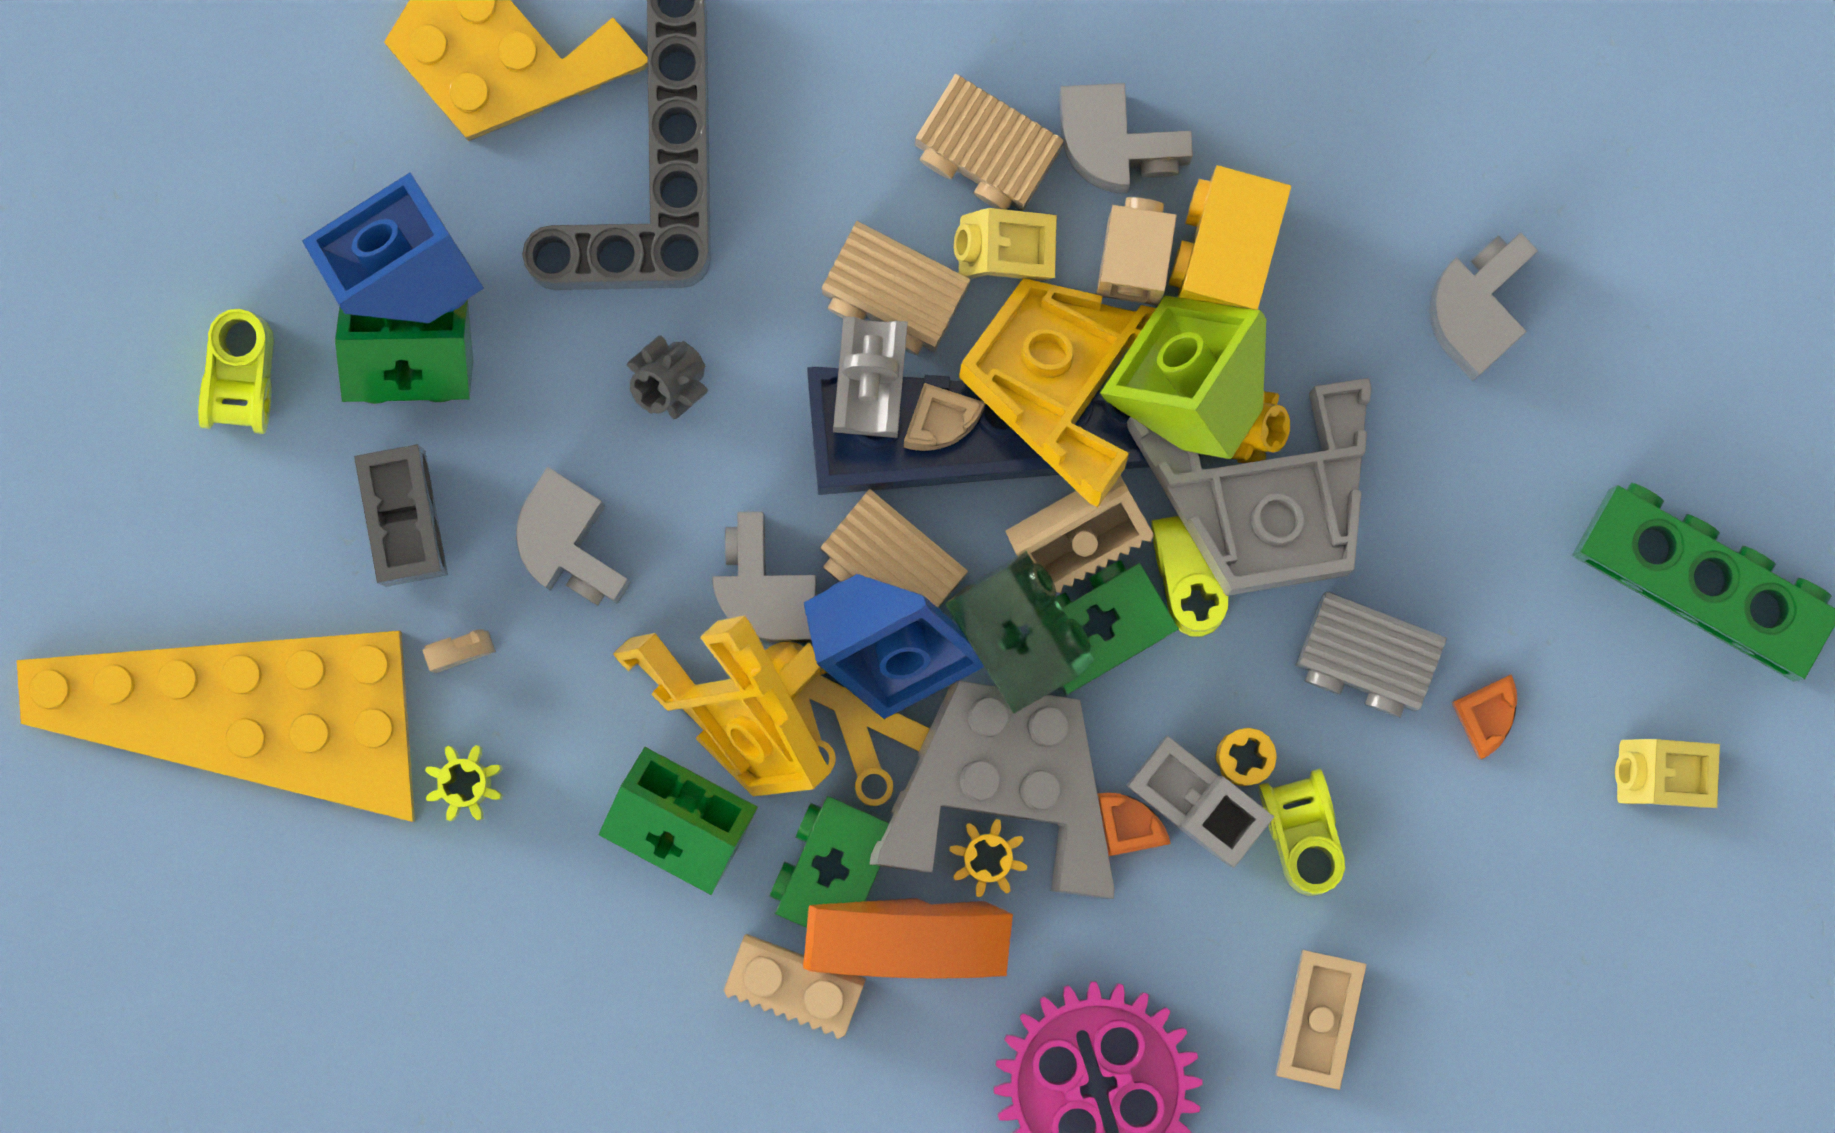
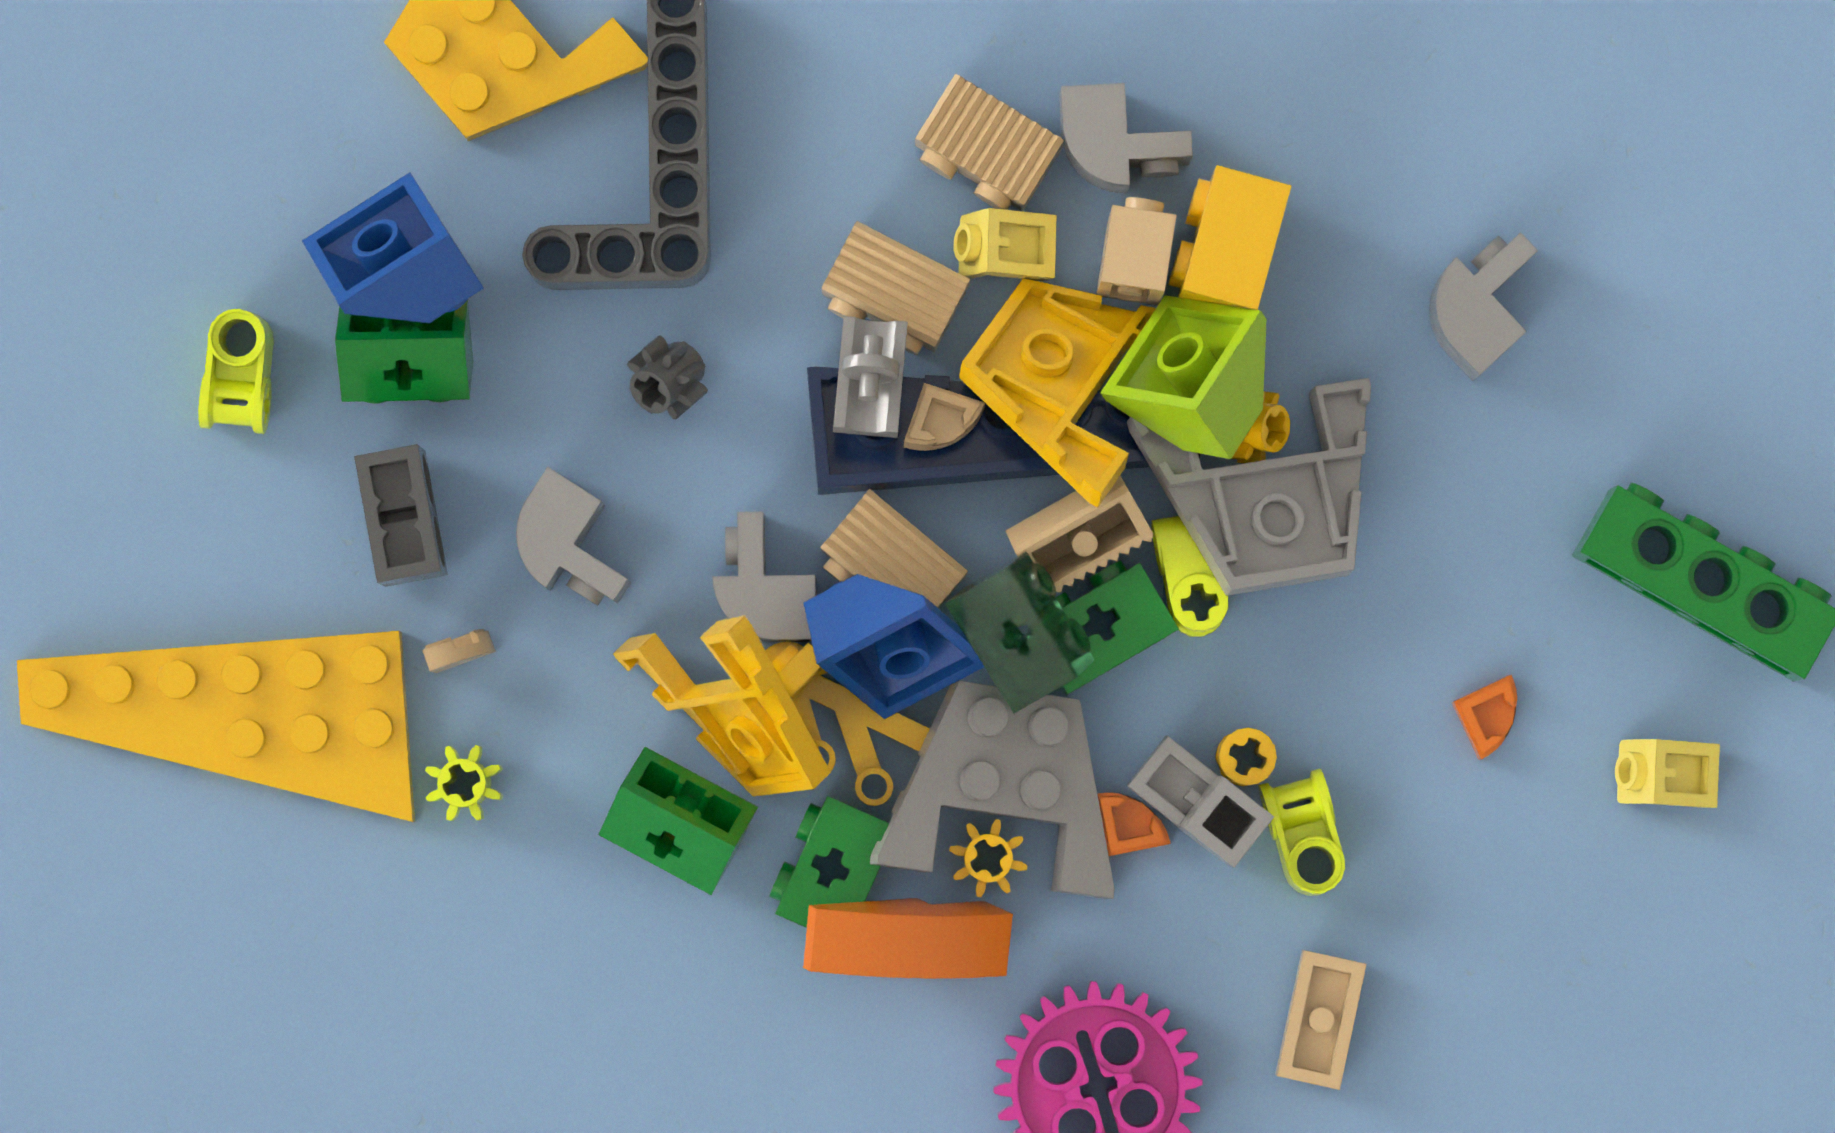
tan brick [724,934,866,1039] -> none
light grey brick [1296,592,1447,718] -> none

